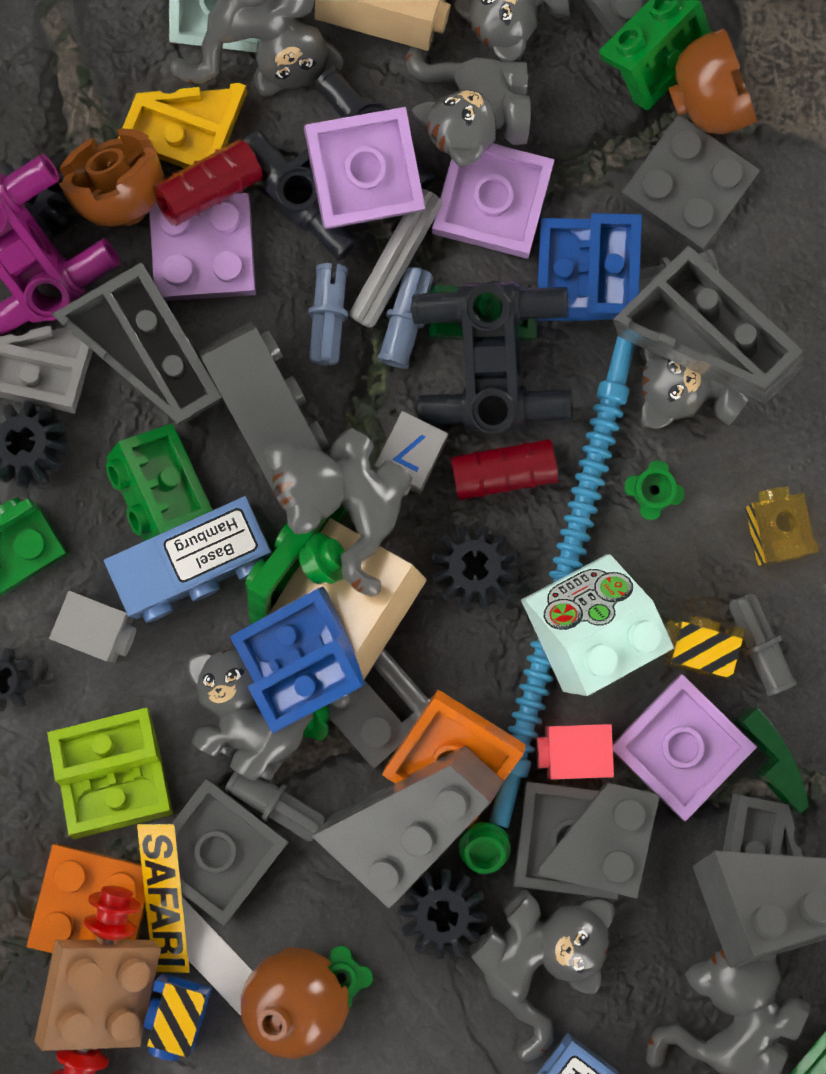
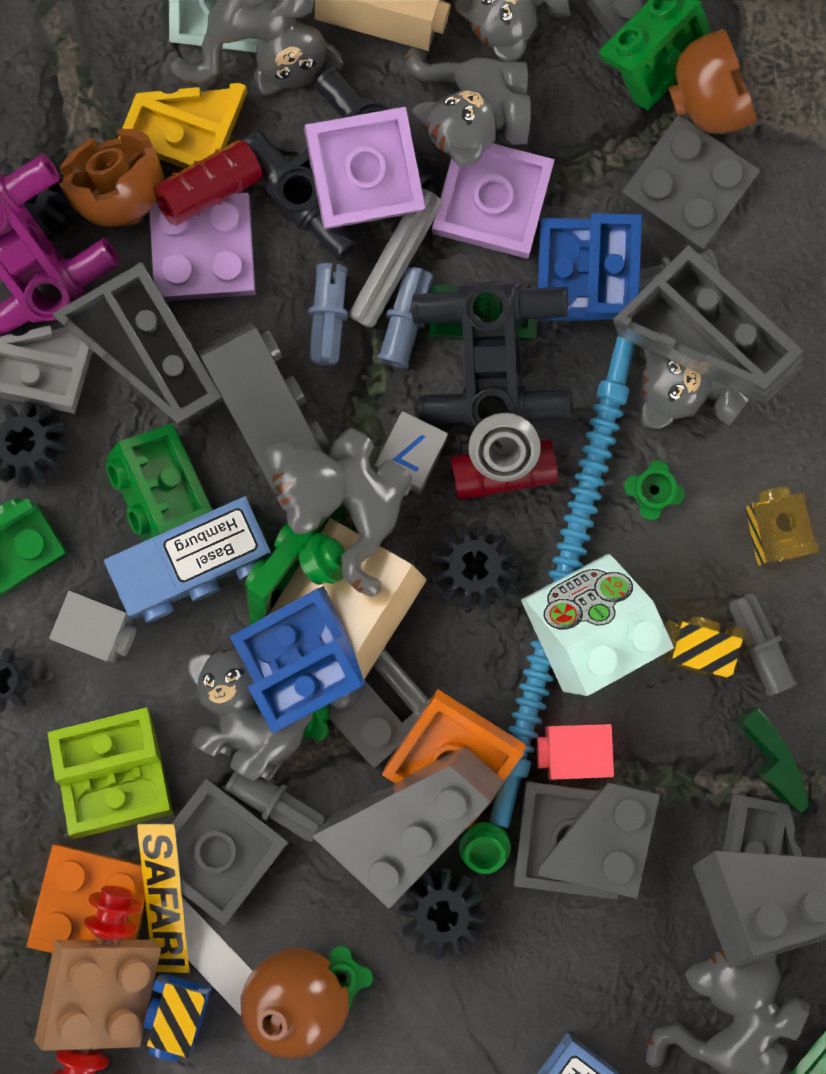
dark grey animal [469,889,615,1063] -> none
lavender plate [612,674,757,821] -> none
none -> light grey cone [469,413,540,482]

